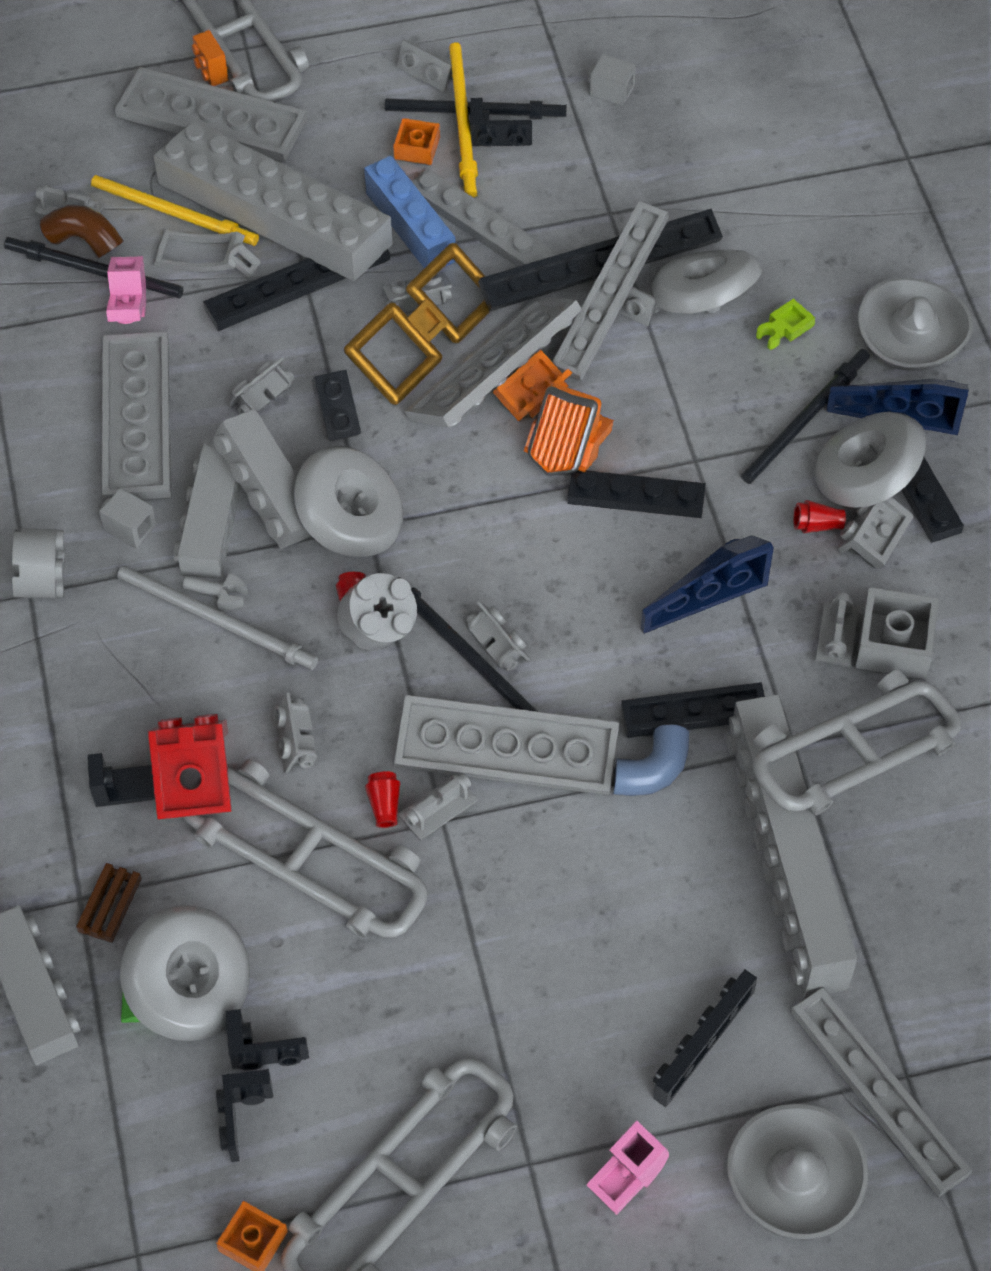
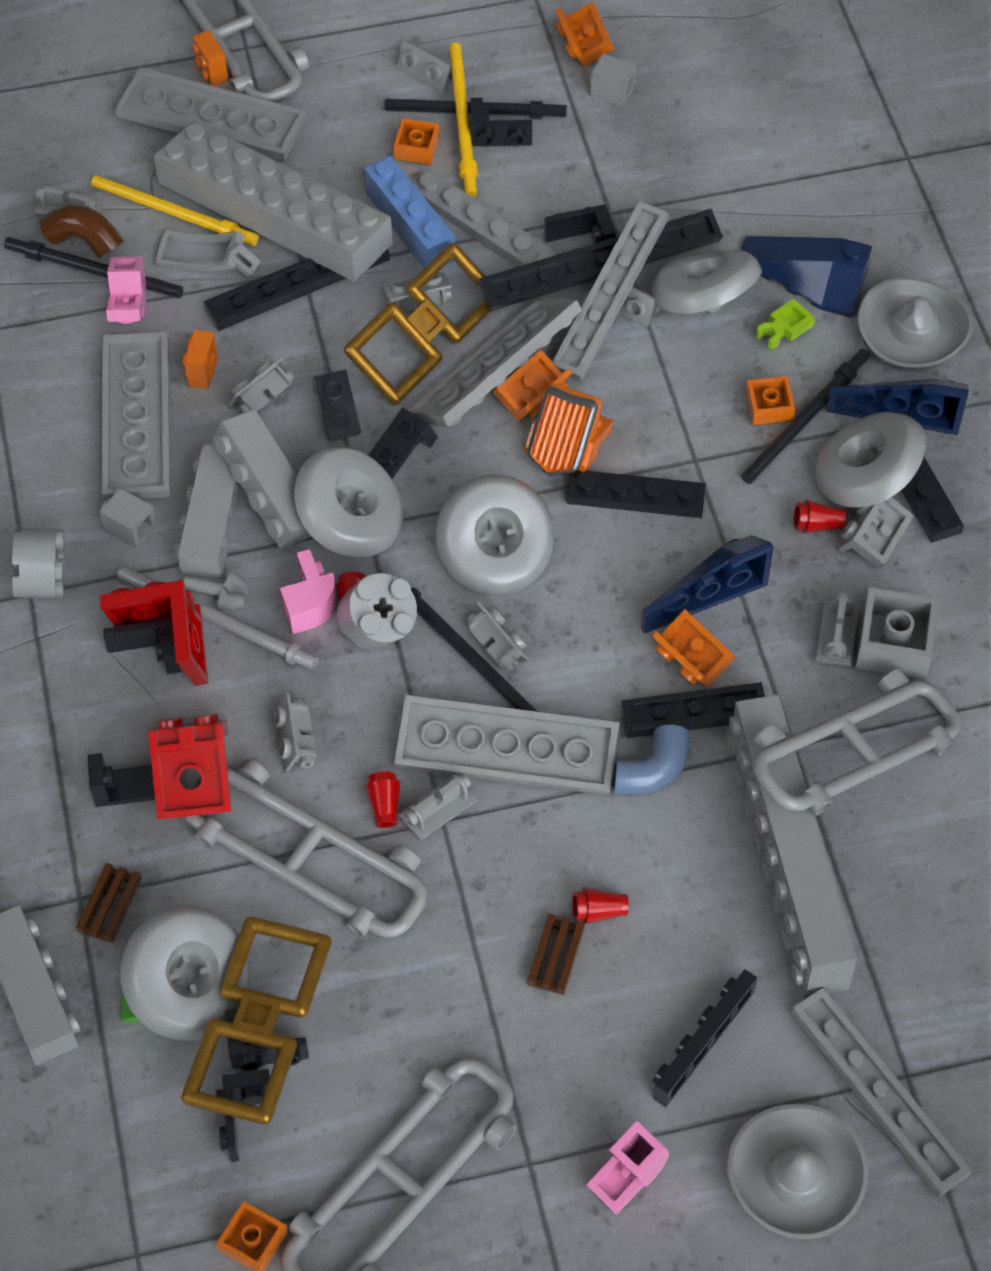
none -> red bracket [100,580,208,686]
none -> black bracket [103,618,181,674]
none -> pearl gold bar [181,916,332,1125]
none -> orange piece [182,329,219,389]
none -> bright pink brick [280,549,337,634]
none -> black bracket [369,407,438,479]
none -> light grey hat [436,474,554,596]
none -> reddish brown tile [528,914,585,995]
none -> black bracket [544,204,616,244]
none -> orange bracket [555,1,615,67]
none -> red cone [572,887,629,924]
none -> orange bracket [651,609,737,688]
none -> dark blue wedge [741,236,872,318]
none -> orange piece [745,376,795,425]

